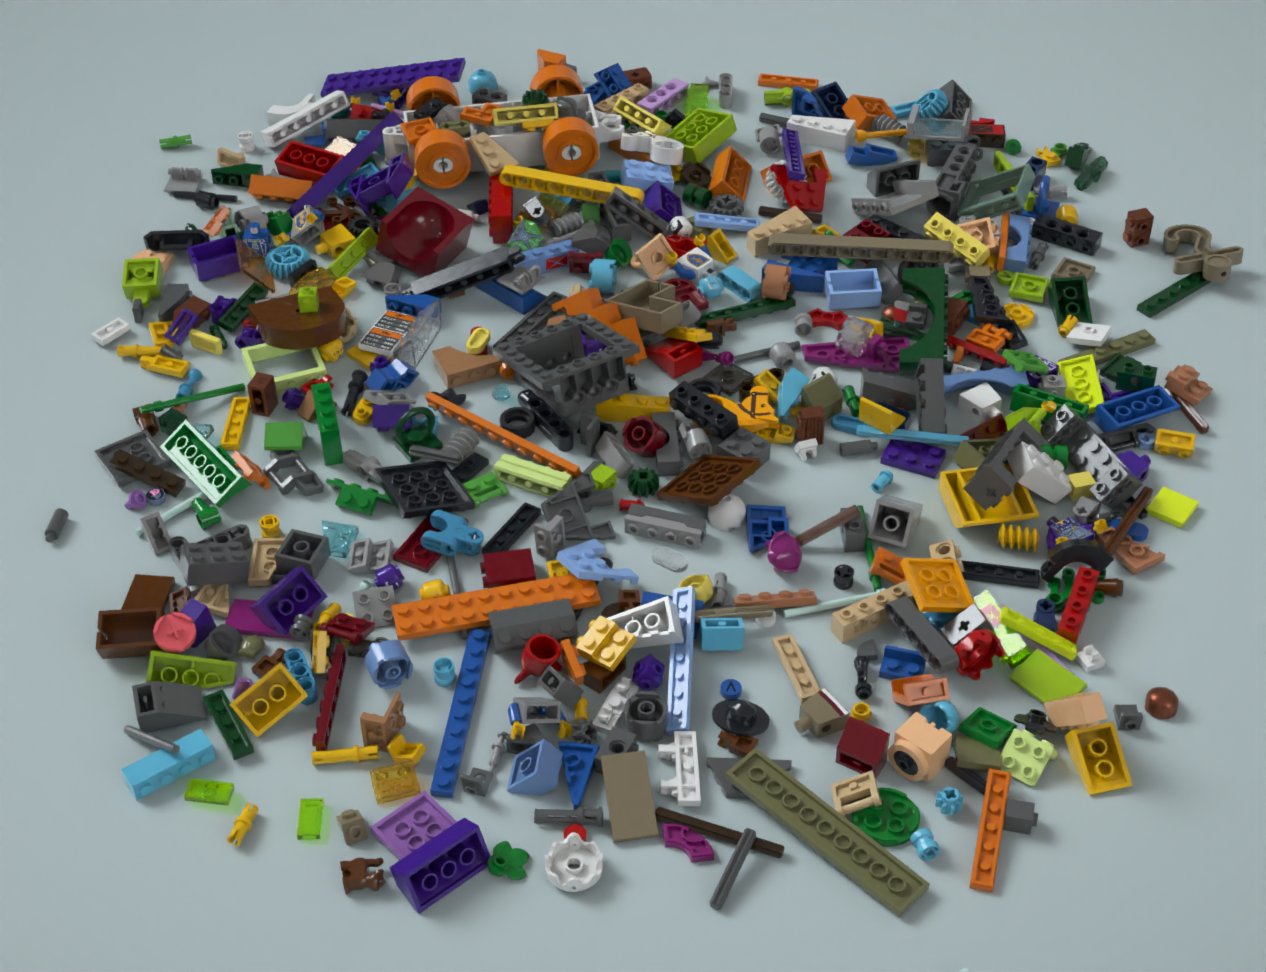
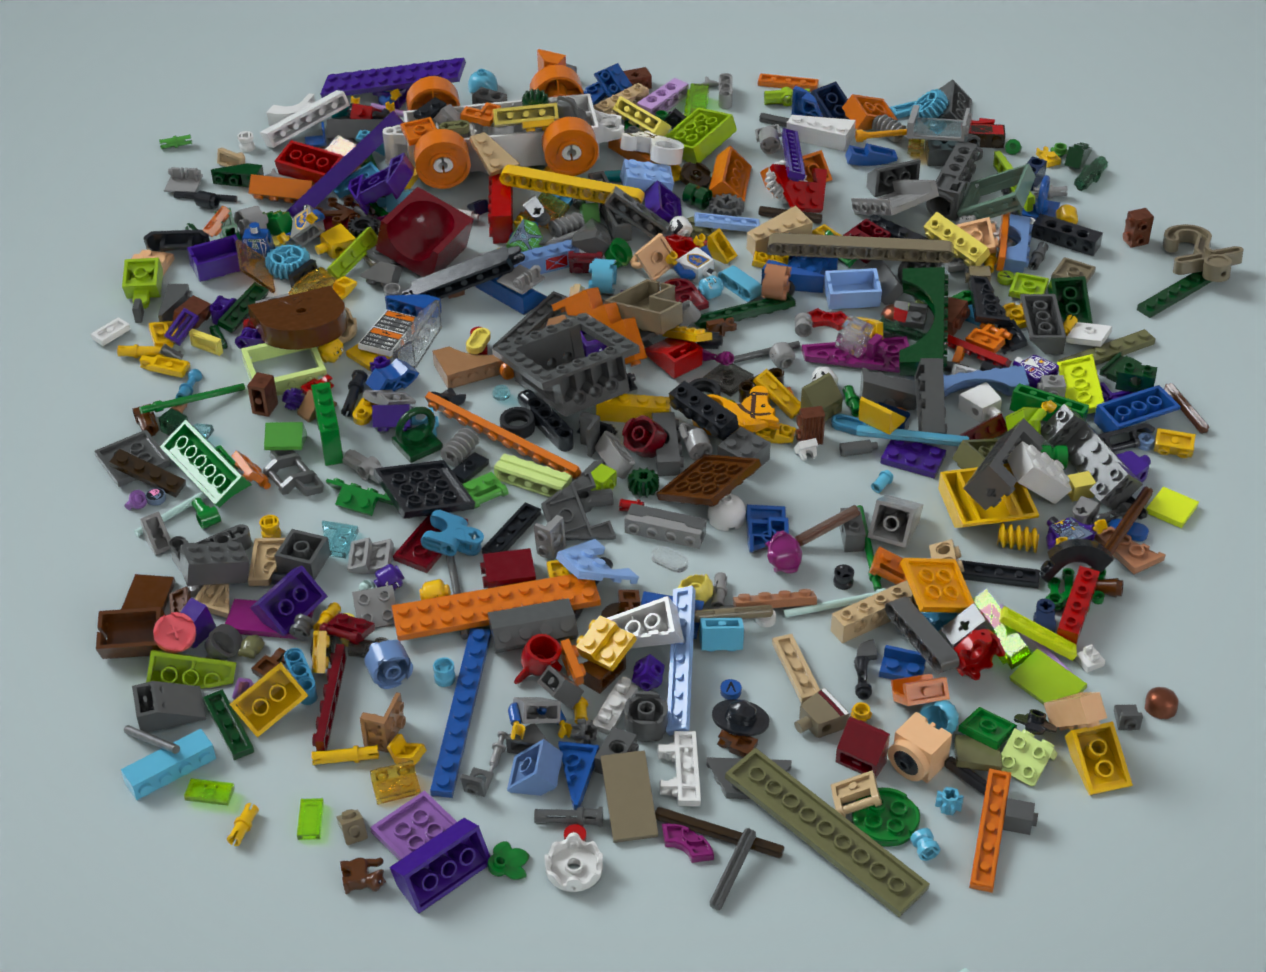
dark grey cylinder [45,508,69,543] -> none
yellow tile [220,397,251,451] -> none
lime brick [298,286,319,313] -> none
dark grey axle [409,445,462,465] -> none
medium azure slope [776,367,810,424] -> none
bright green plate [1001,349,1049,375] -> none
nougat plate [1164,364,1213,406] -> none
none -> yellow slope [752,251,789,268]
none -> dark grey slope [1020,294,1066,355]

